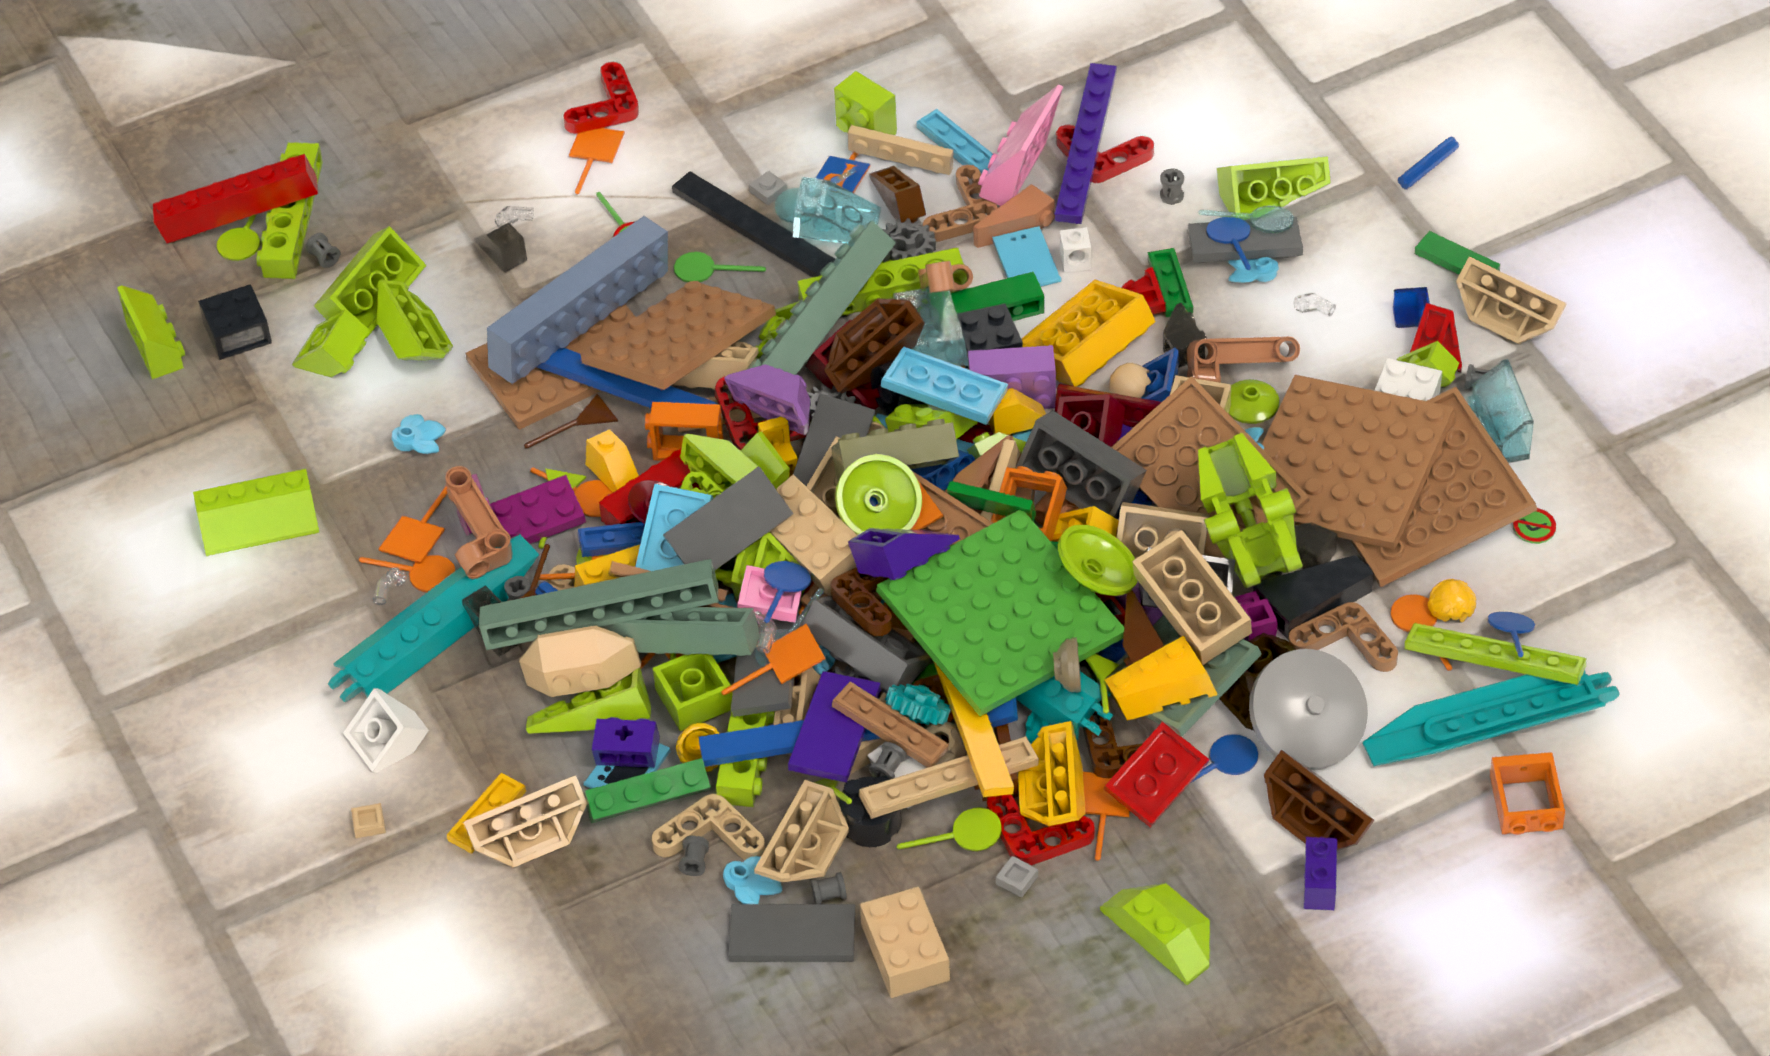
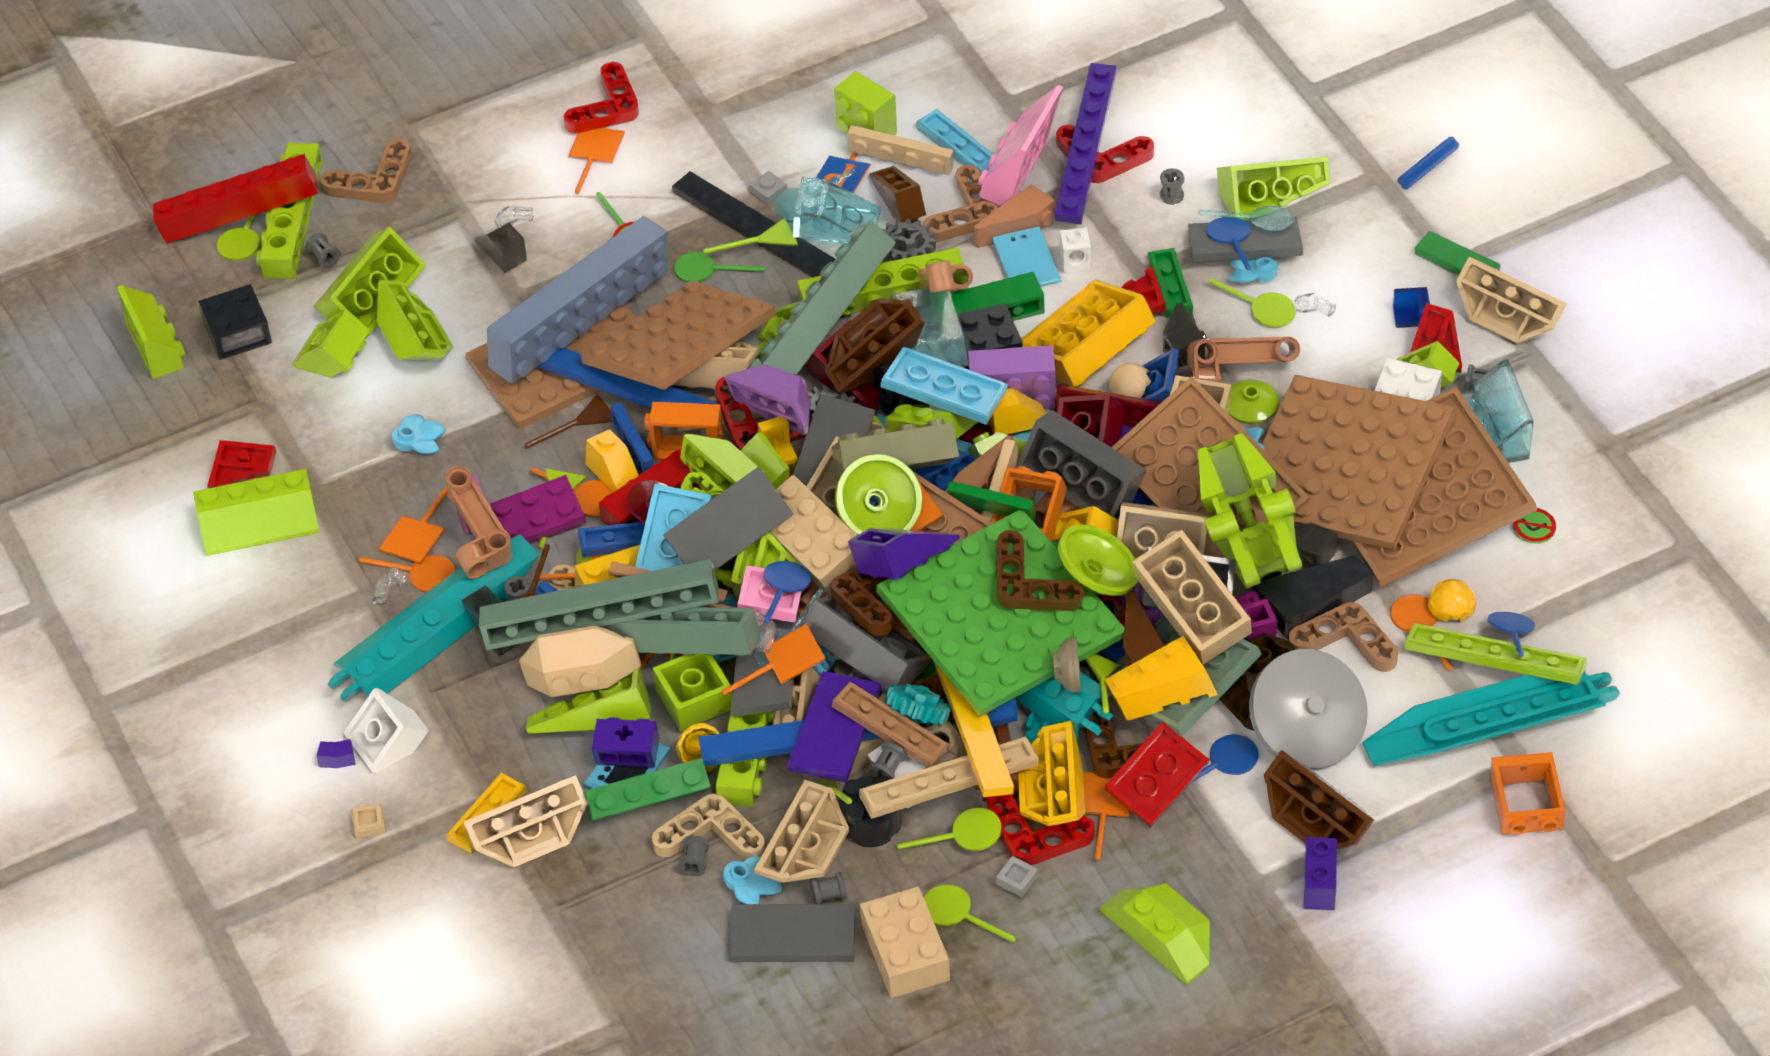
none -> red wing [207,440,276,489]
none -> dark purple piece [317,739,356,768]
none -> medium nougat beam [320,139,412,203]
none -> blue tile [611,402,654,474]
none -> lime piece [703,218,798,254]
none -> lime piece [924,885,1016,942]
none -> reddish brown beam [996,530,1084,611]
none -> lime piece [1208,278,1296,328]

